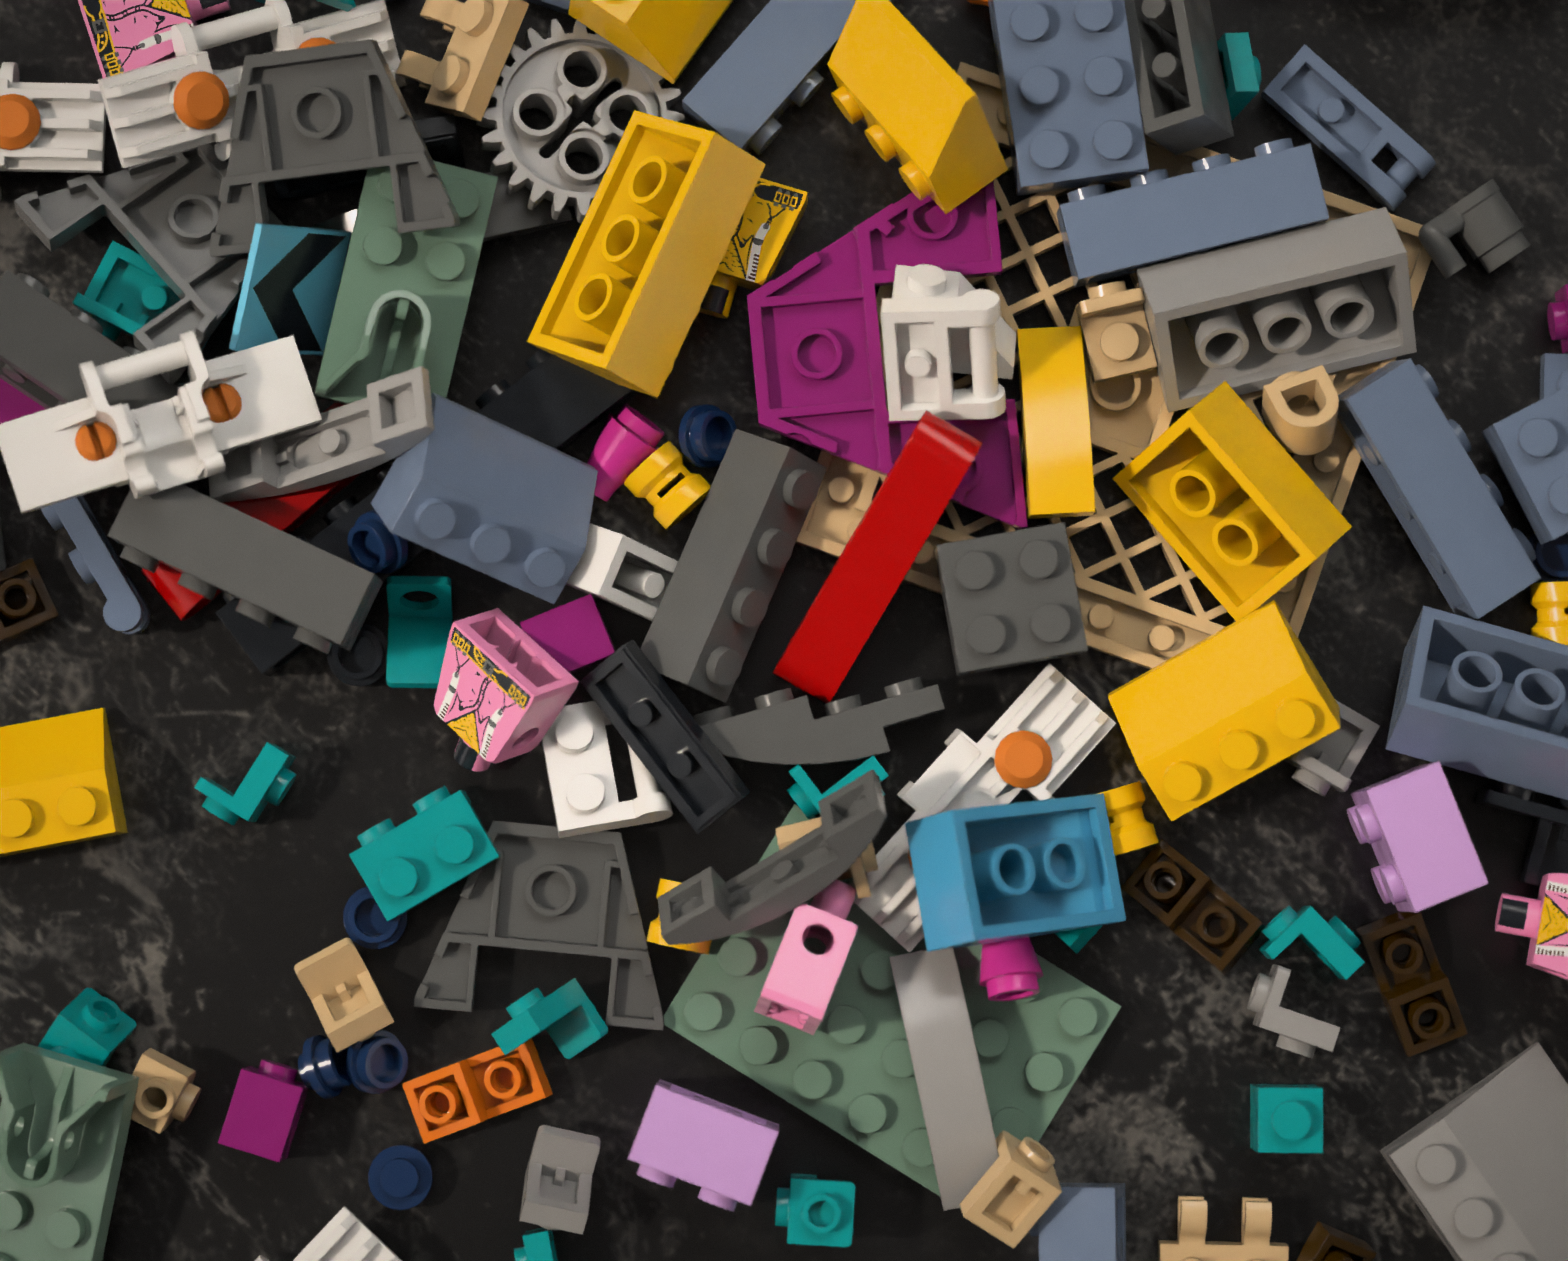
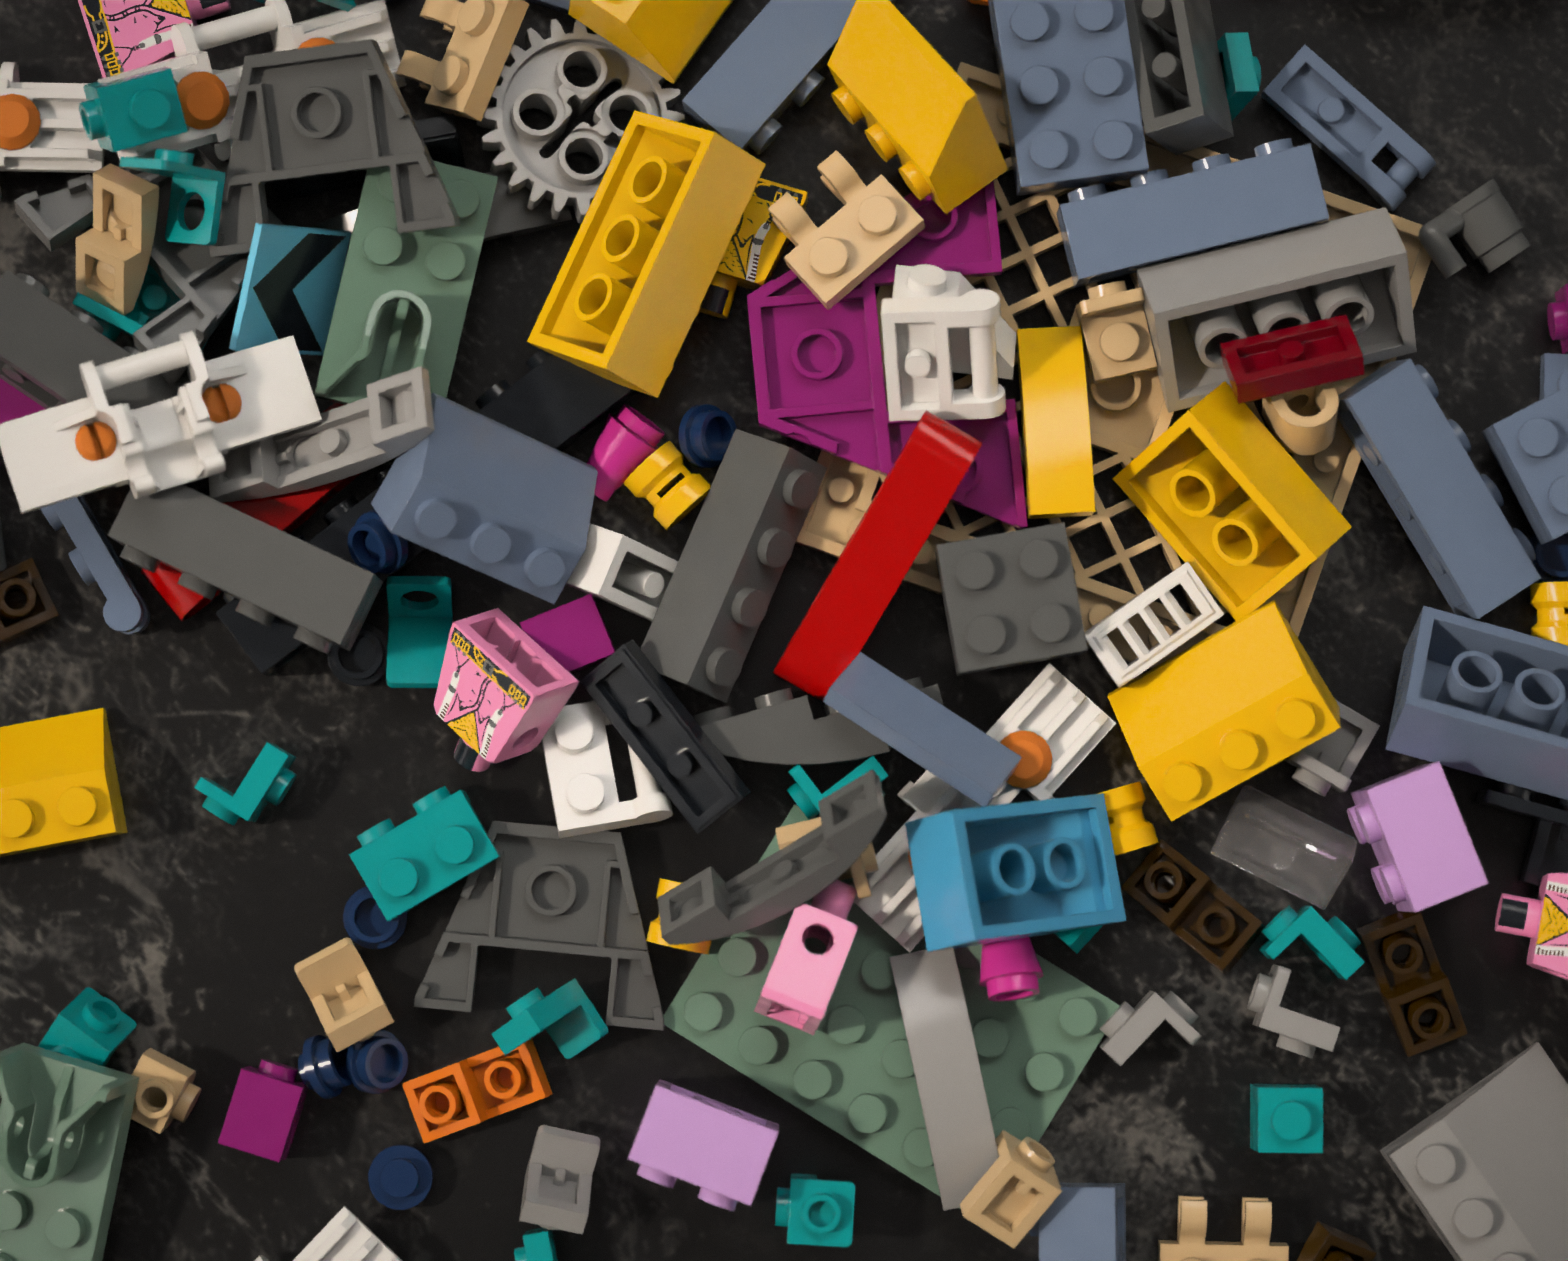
none -> tan slope [76,163,159,316]
none -> teal bracket [79,67,188,152]
none -> teal bracket [119,149,226,246]
none -> tan plate [768,150,925,310]
none -> sand blue tile [823,652,1022,806]
none -> white slope [1085,561,1224,688]
none -> light grey bracket [1098,990,1202,1066]
none -> clear slope [1210,785,1358,910]
none -> dark red plate [1220,314,1365,404]

